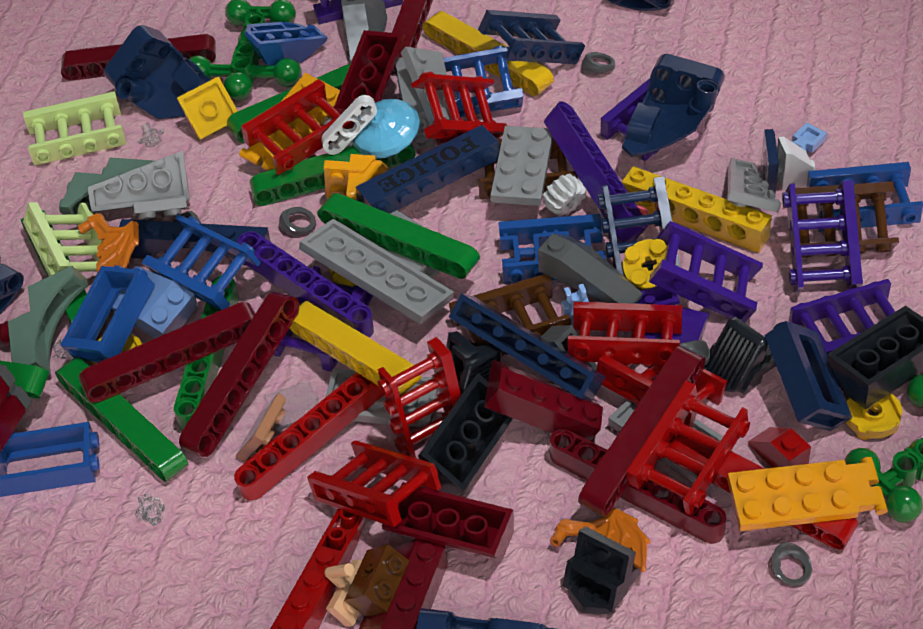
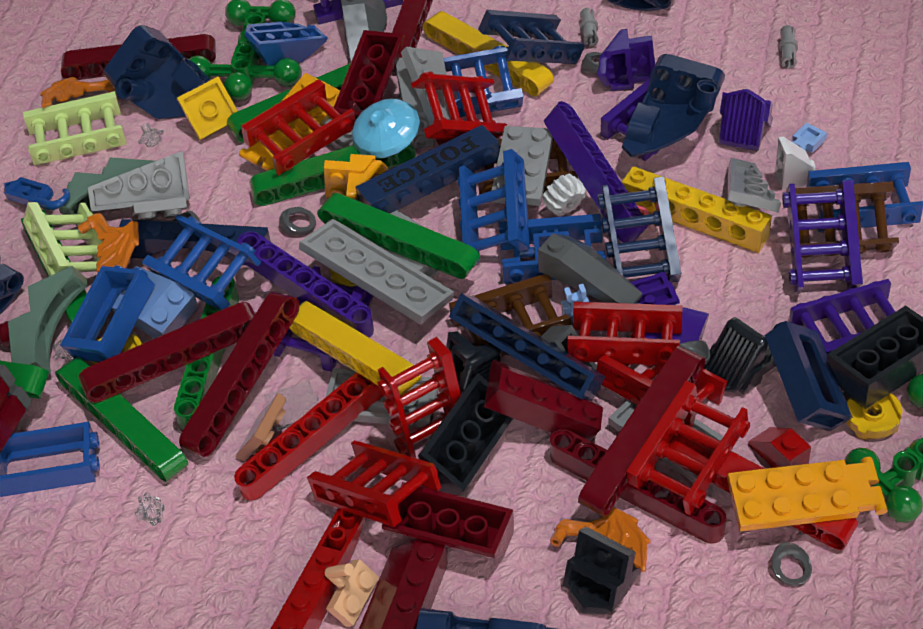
white beam [321,95,377,155] -> none
reddish brown brick [344,544,409,617] -> none
yellow plate [623,239,677,291] -> none
dark purple fence [649,221,763,323] -> none
dark blue tile [761,129,779,194] -> none
none -> blue plate [4,177,70,210]
none -> orange animal [40,77,117,108]
none -> blue fence [458,149,530,263]
none -> light grey pin [580,8,599,46]
none -> dark purple piece [597,29,655,91]
none -> dark purple piece [719,89,773,151]
none -> light grey pin [779,25,798,69]

